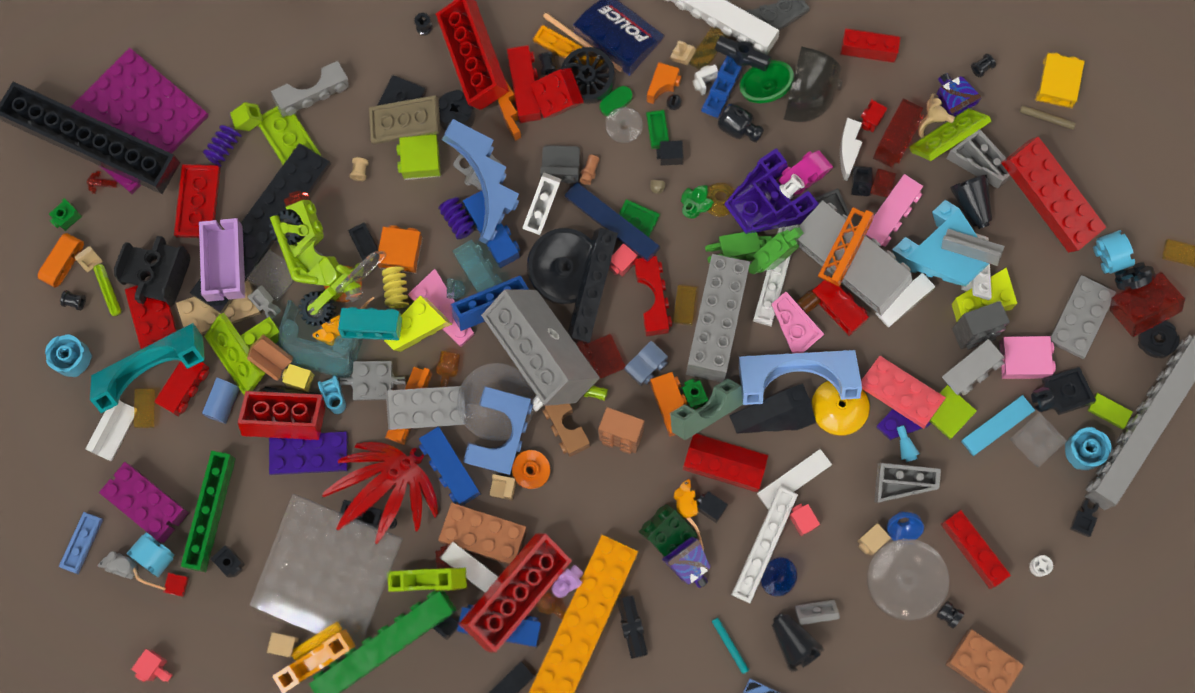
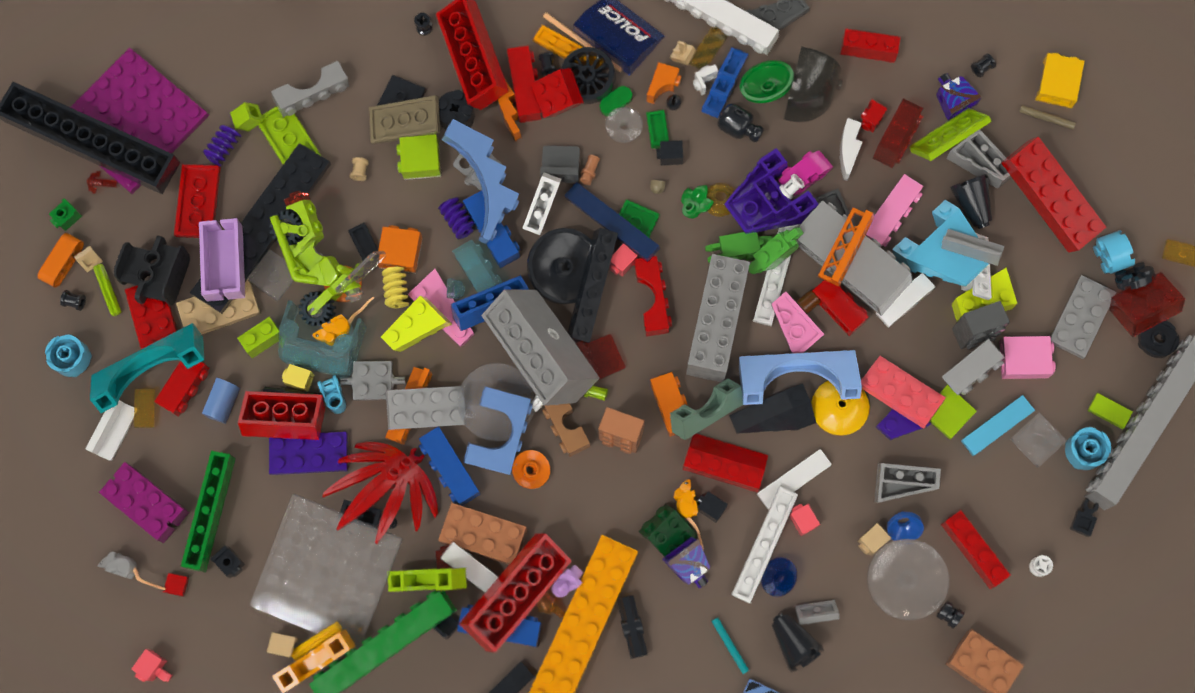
medium blue tile [59,512,103,574] -> none
medium azure brick [126,532,175,578] -> none
lime tile [204,313,265,395] -> none
light grey plate [247,285,281,319] -> none
nougat panel [247,335,293,381] -> none
teal brick [338,307,402,340] -> none
clear orange piece [436,351,460,387] -> none
tan panel [490,474,516,500] -> none
sand blue brick [625,341,668,386] -> none
clear yellow tile [673,285,697,325] -> none
green brick [681,379,709,410] -> none
black piece [715,36,772,72] -> none
black bracket [851,166,872,196] -> none
clear red brick [871,168,896,198] -> none
medium azure cone [897,426,920,462] -> none
tan piece [918,93,955,138] -> none
black plate [1031,367,1096,415] -> none

